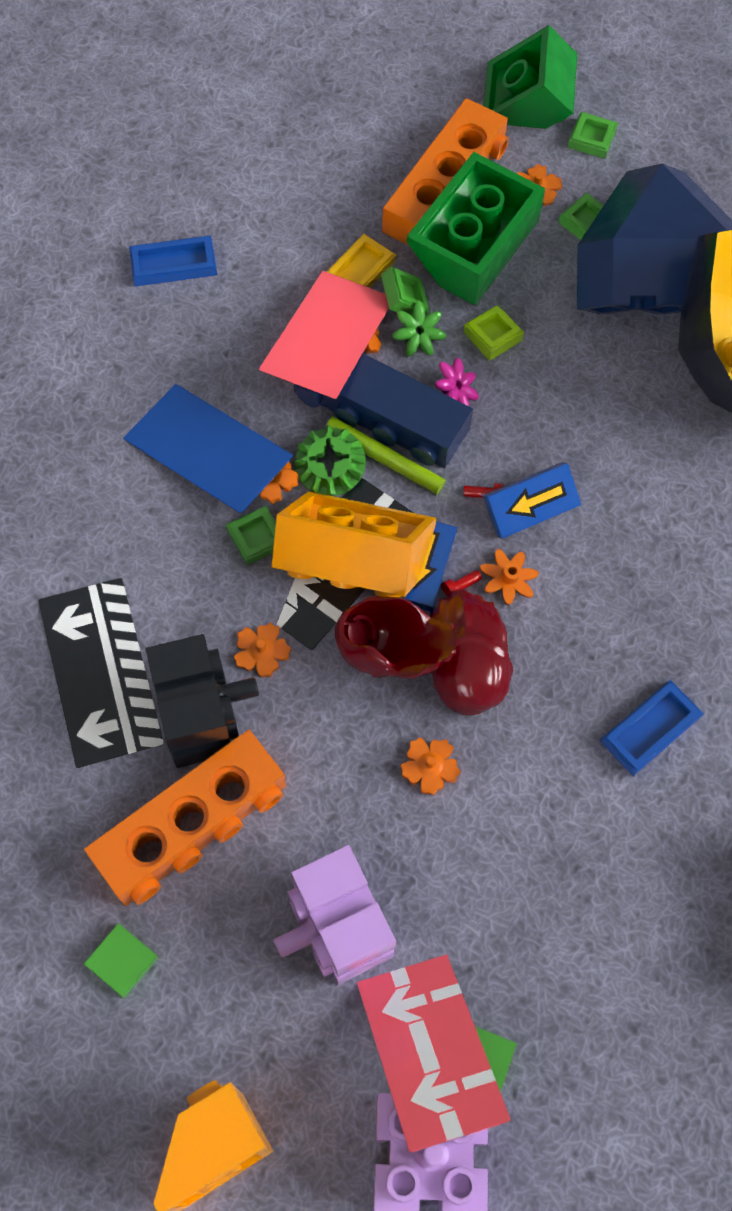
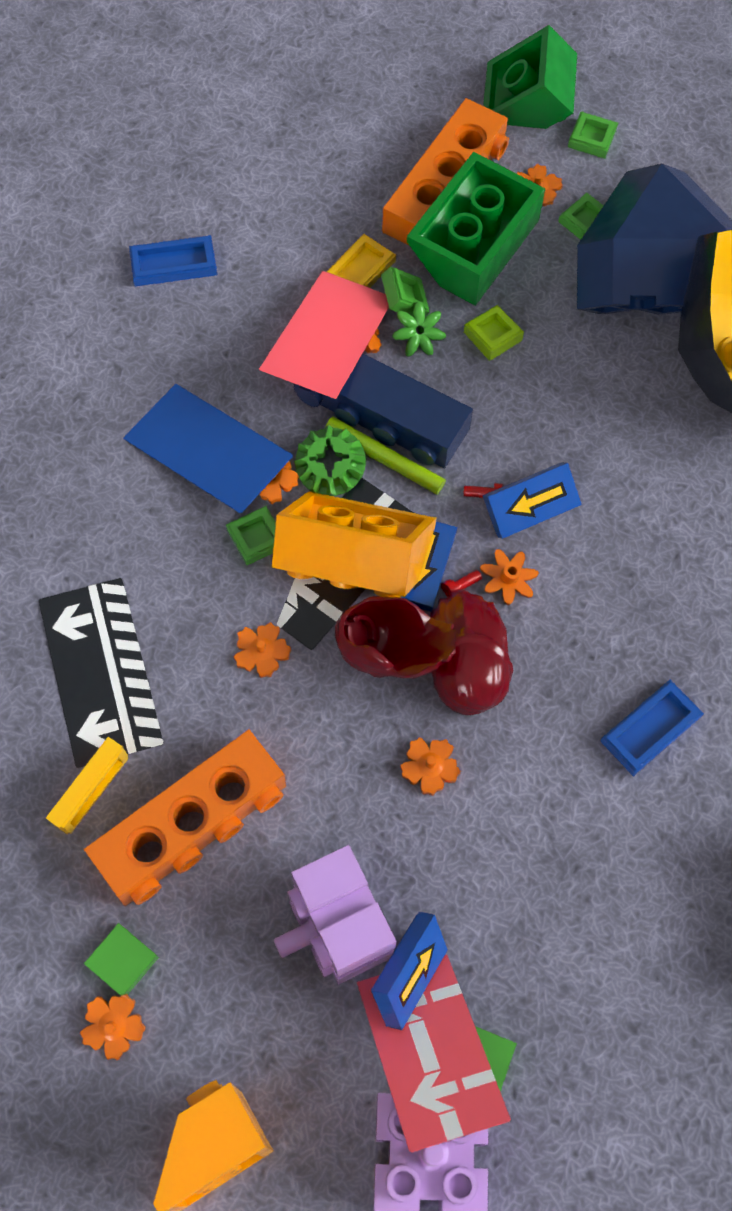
black brick [145,634,259,768] -> none
dark pink plant [435,358,479,406] -> none
none -> yellow tile [46,737,129,834]
none -> orange plant [80,994,146,1060]
none -> blue tile [371,912,448,1030]

